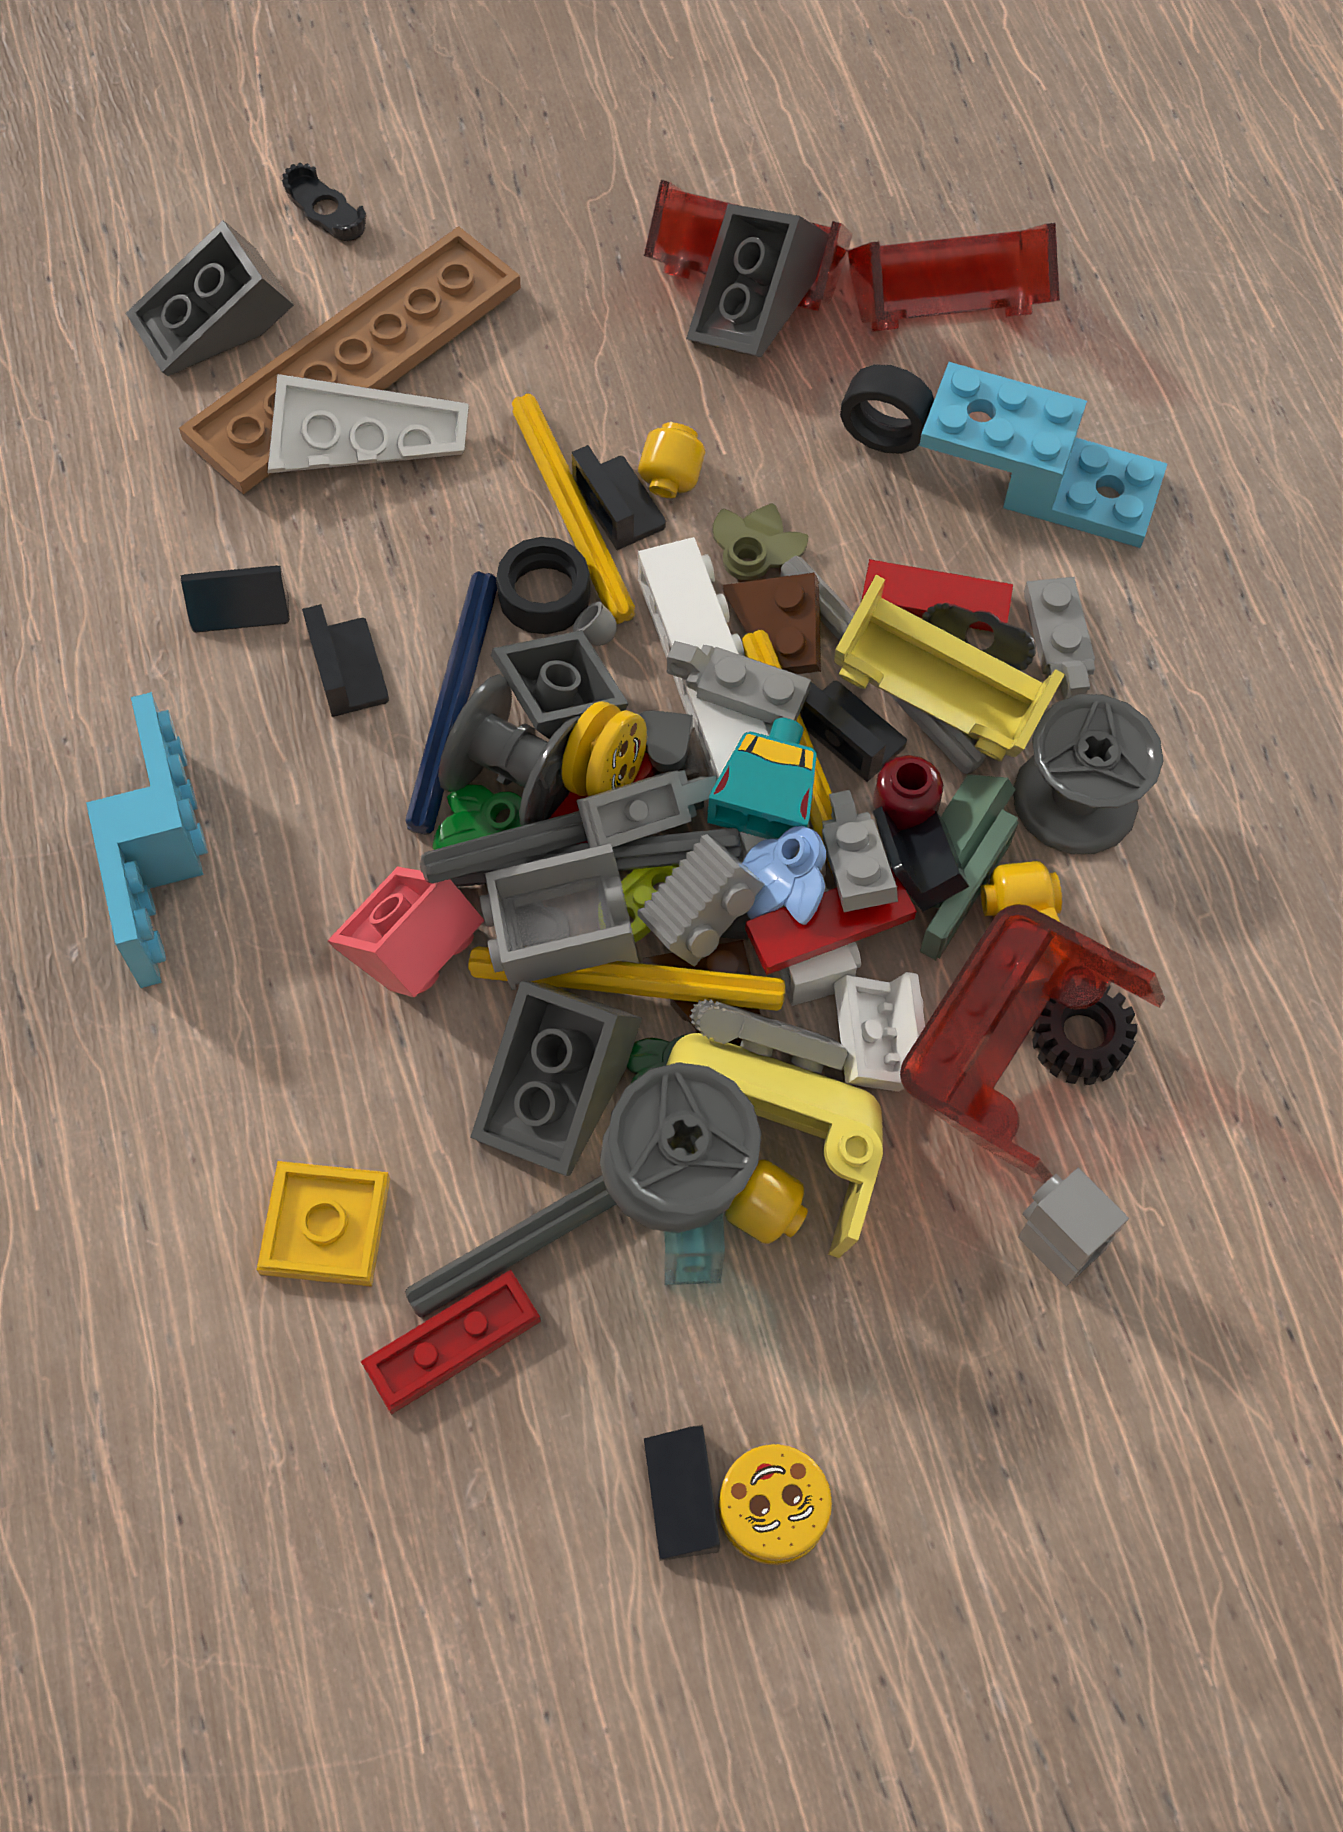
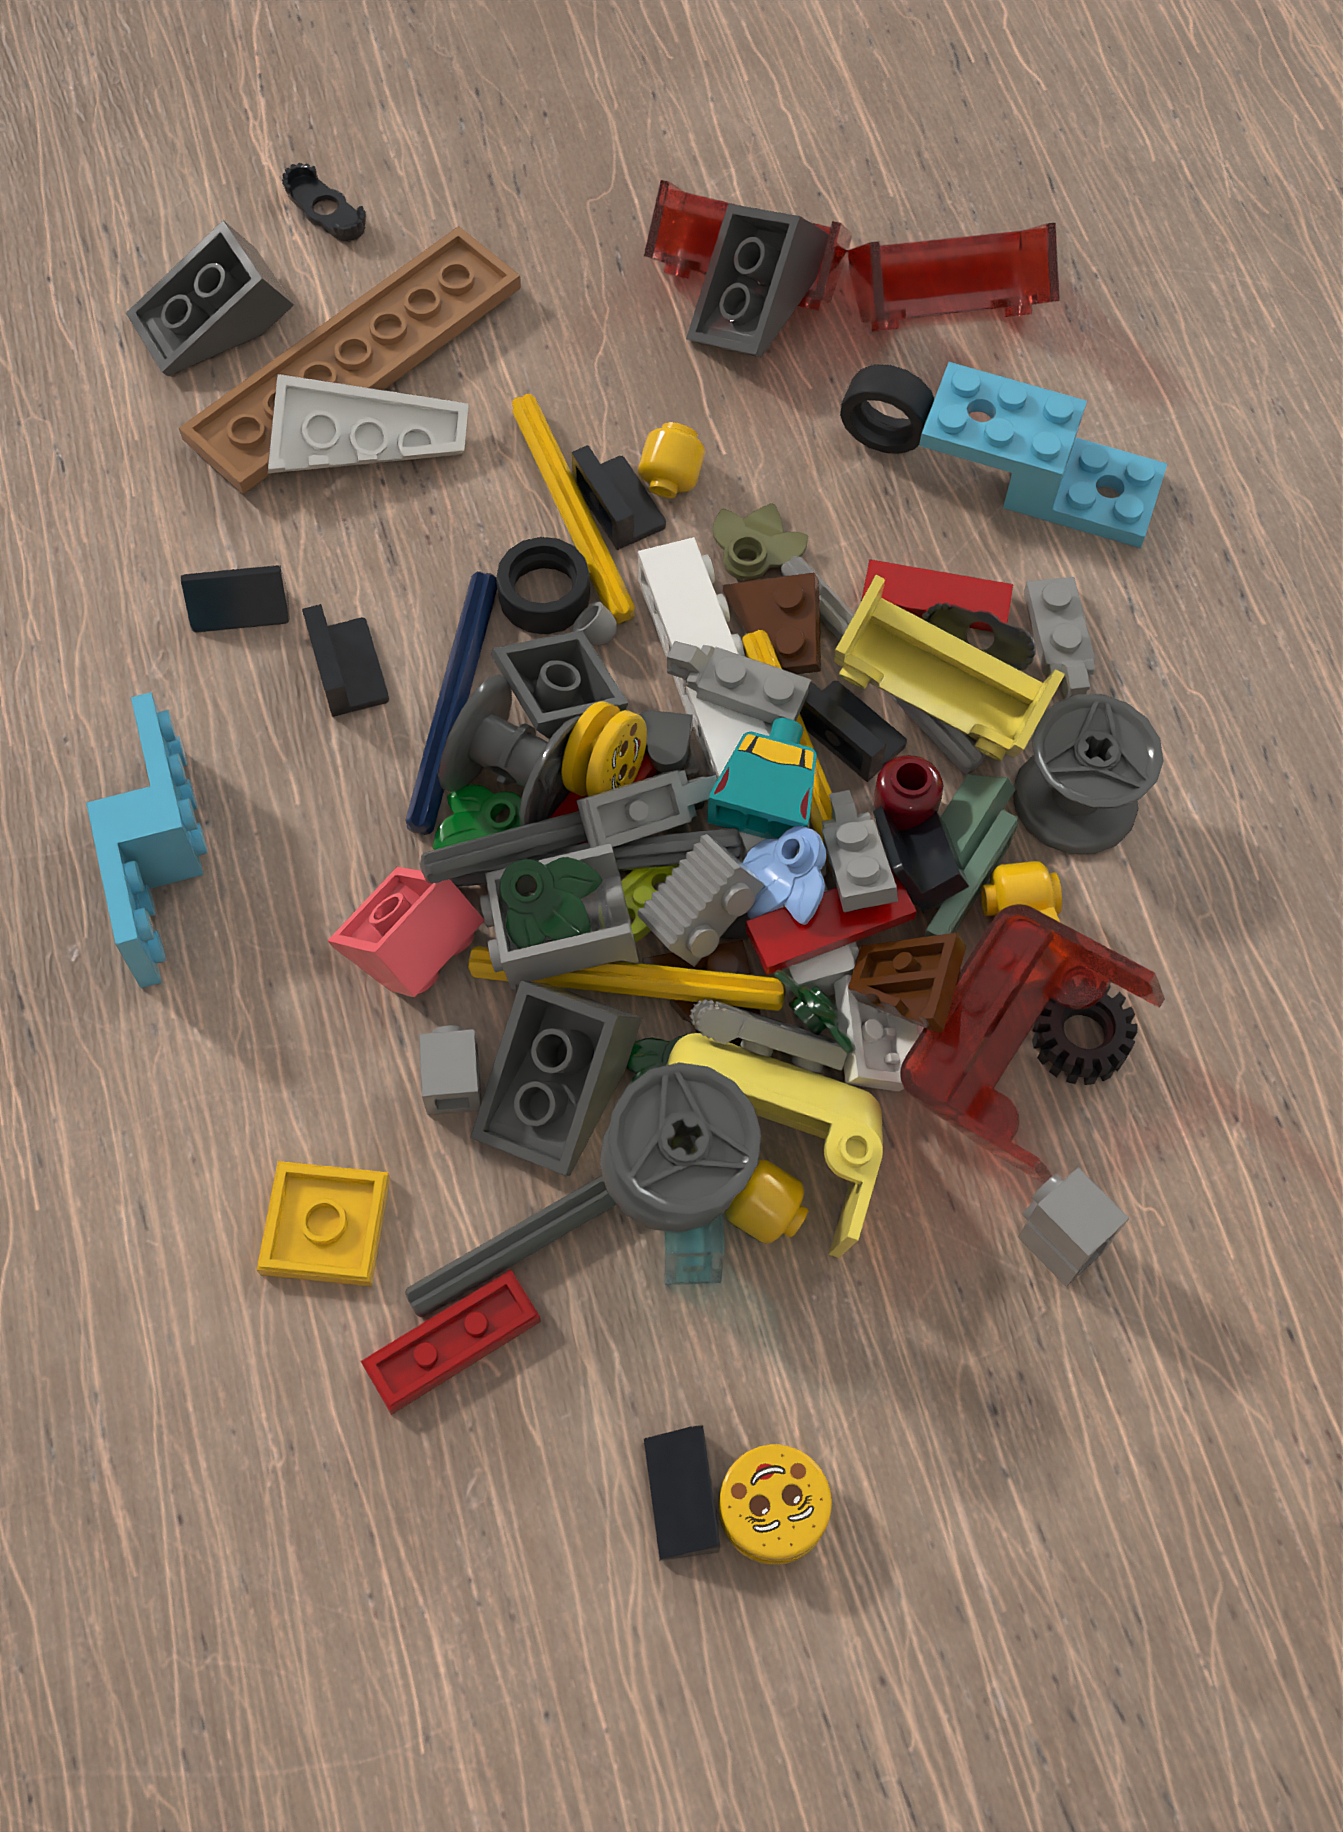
none -> light grey brick [419,1025,481,1115]
none -> dark green plate [500,857,603,949]
none -> dark green plate [774,969,856,1054]
none -> reddish brown wing [848,933,966,1032]

